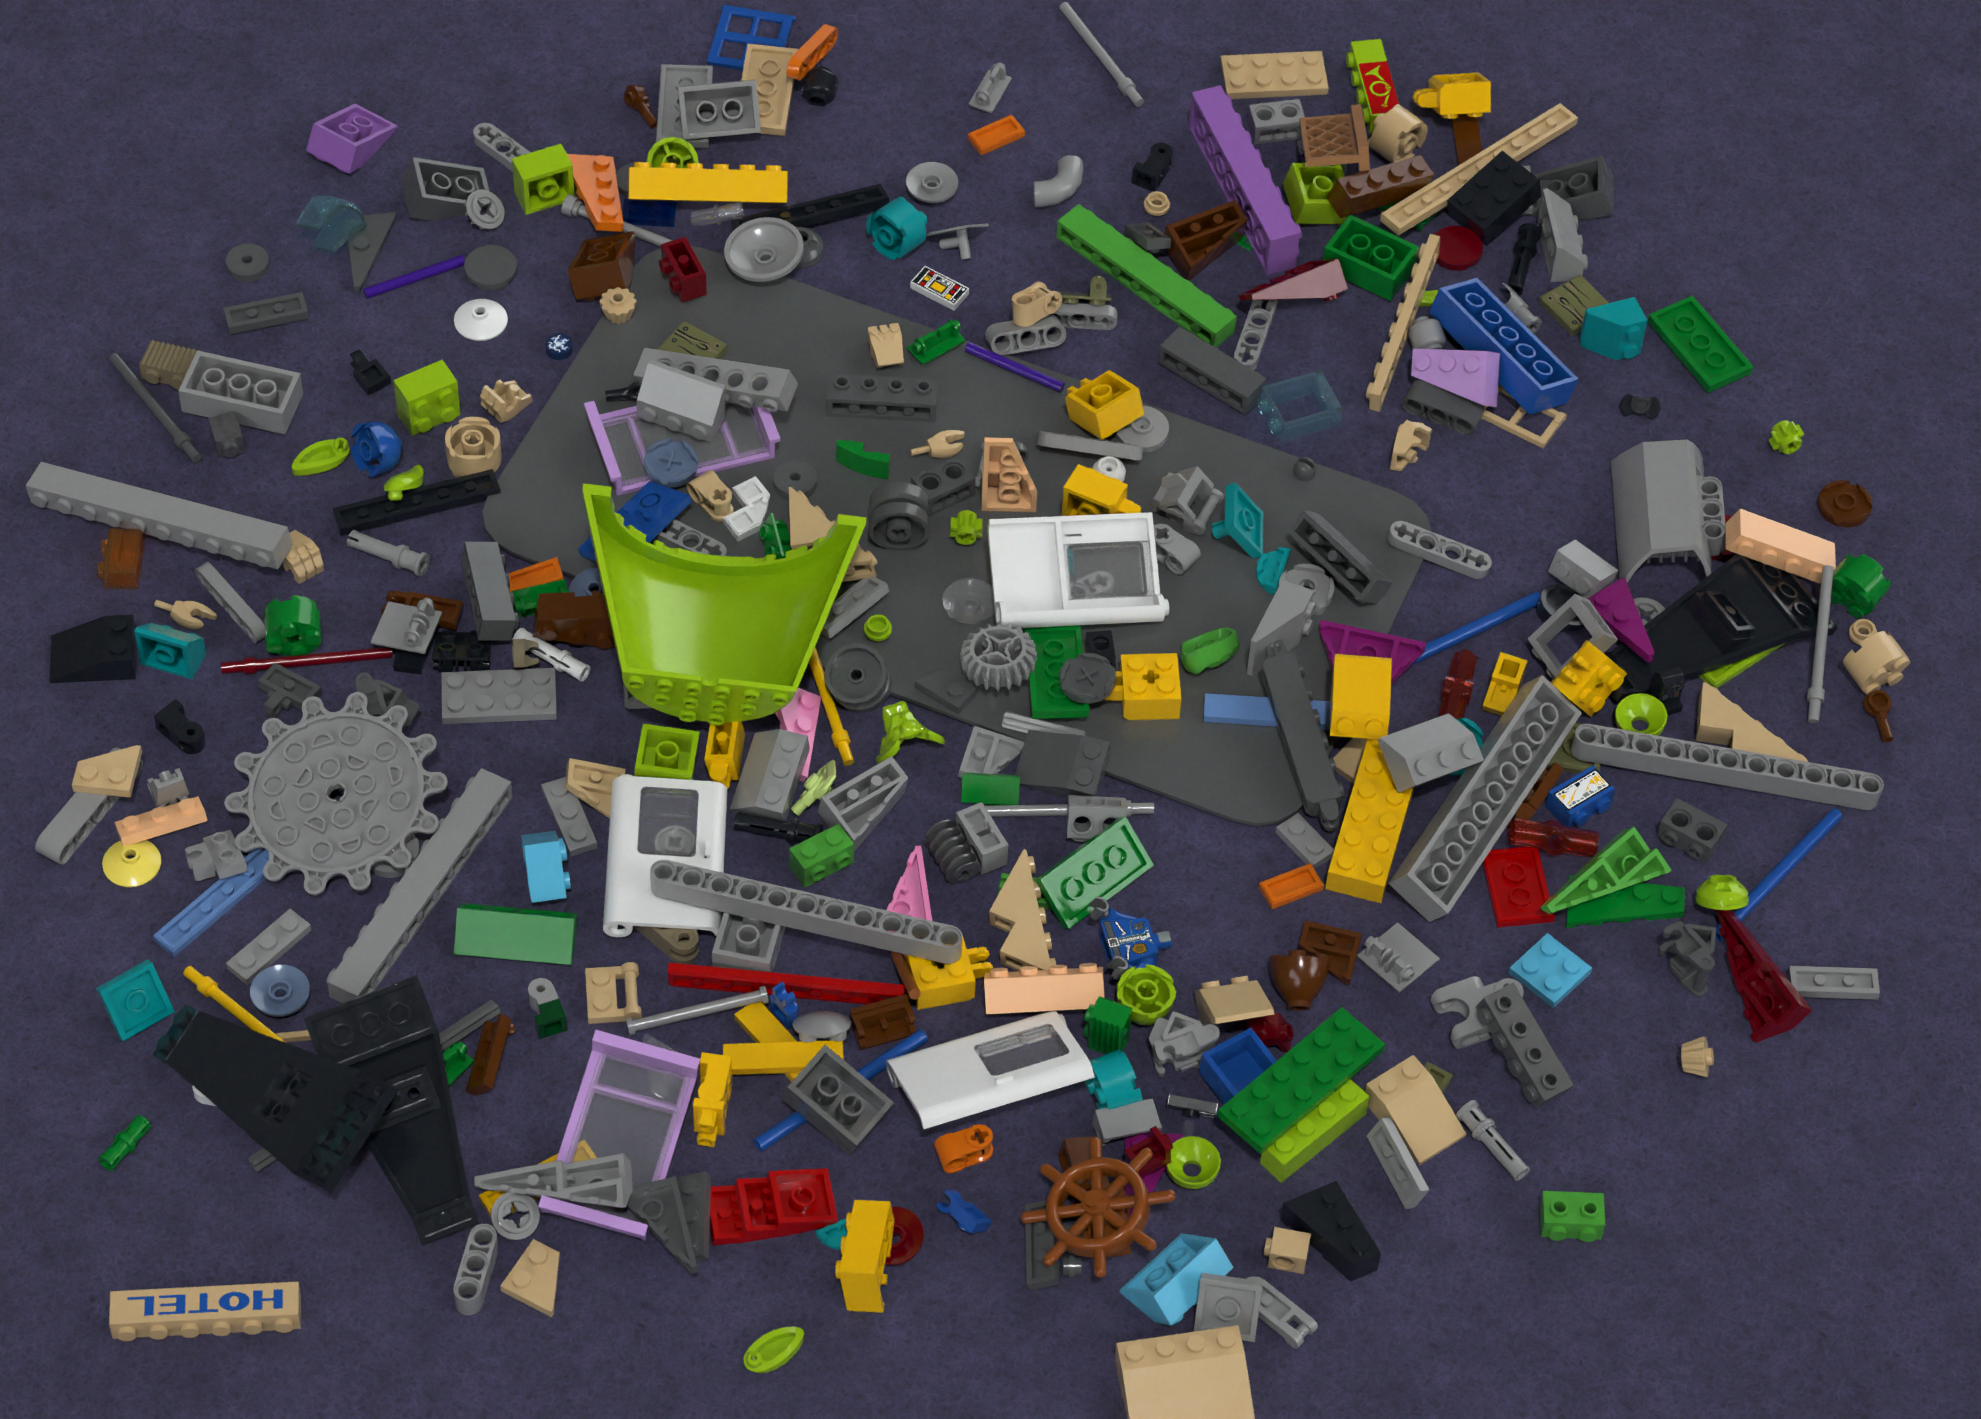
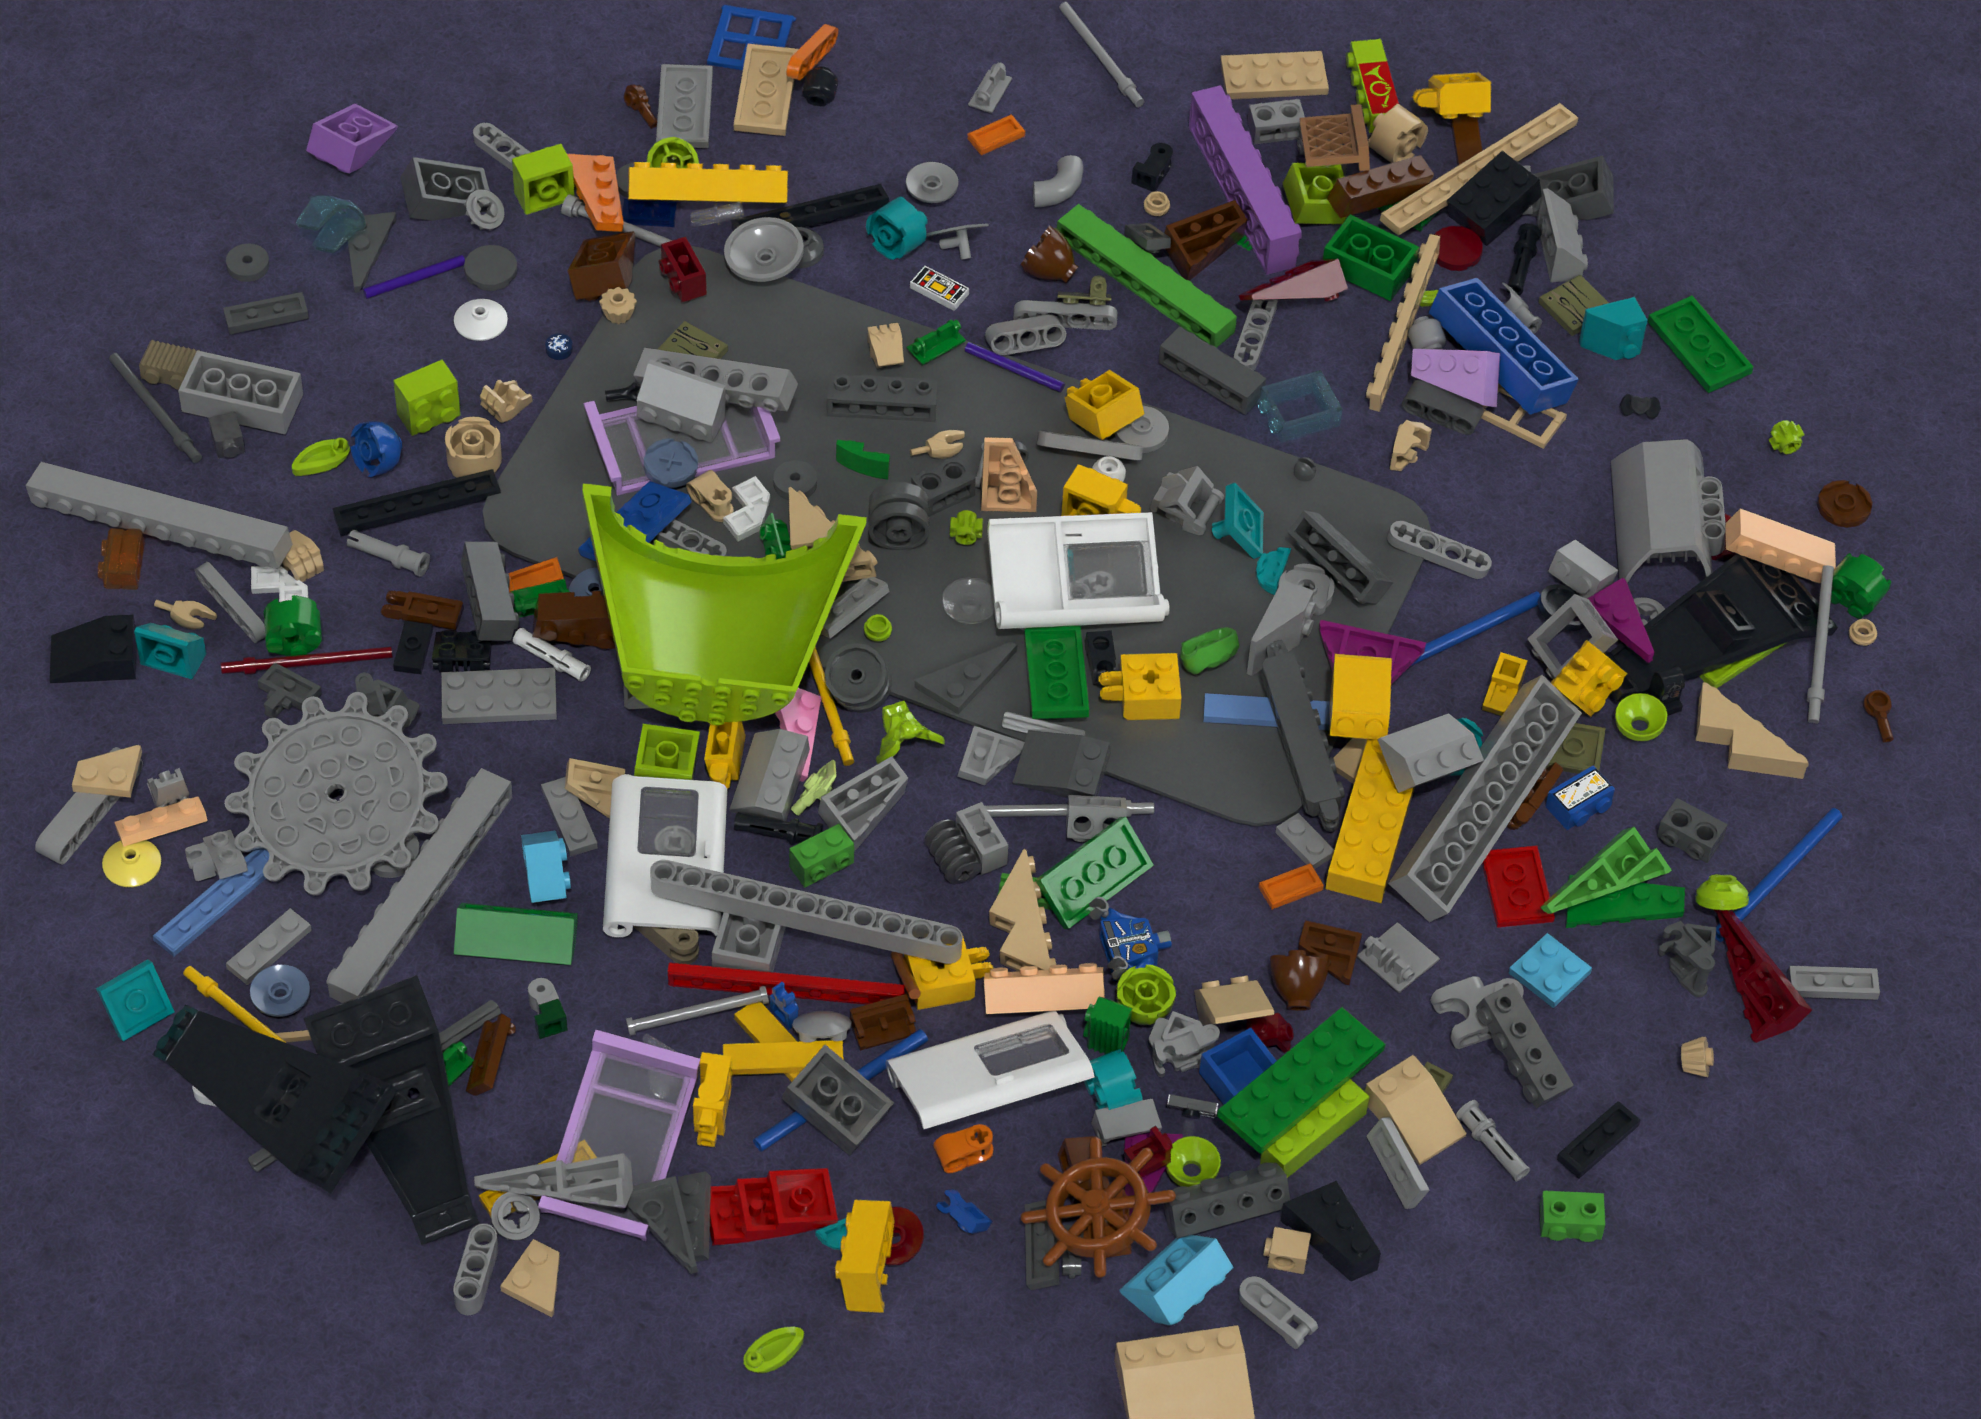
green pin [98,1115,151,1171] -> none
tan brick [109,1282,301,1341] -> none
black leg [154,699,205,755] -> none
black plate [350,349,391,395] -> none
light grey hinge [371,598,442,654] -> none
lime arm [384,465,424,500] -> none
dark tan tile [512,639,539,668] -> none
tan plate [585,962,642,1024] -> none
light grey slope [678,79,761,140] -> none
bright pink wing [887,846,932,938] -> none
light grey gear [960,622,1037,691] -> none
green tile [961,772,1020,805] -> none
tan piece [1012,281,1062,327] -> none
dark grey tile [1059,653,1116,704] -> none
light grey piece [1154,524,1201,575] -> none
light grey tile [1193,1273,1263,1342] -> none
clear red piece [1438,649,1478,719] -> none
clear red piece [1508,817,1599,858] -> none
light grey beam [1571,724,1884,810] -> none
tan brick [1843,631,1910,695] -> none
none -> white tile [251,566,308,602]
none -> reddish brown piece [1020,226,1079,283]
none -> dark grey brick [1164,1163,1290,1239]
none -> black plate [1557,1101,1641,1179]

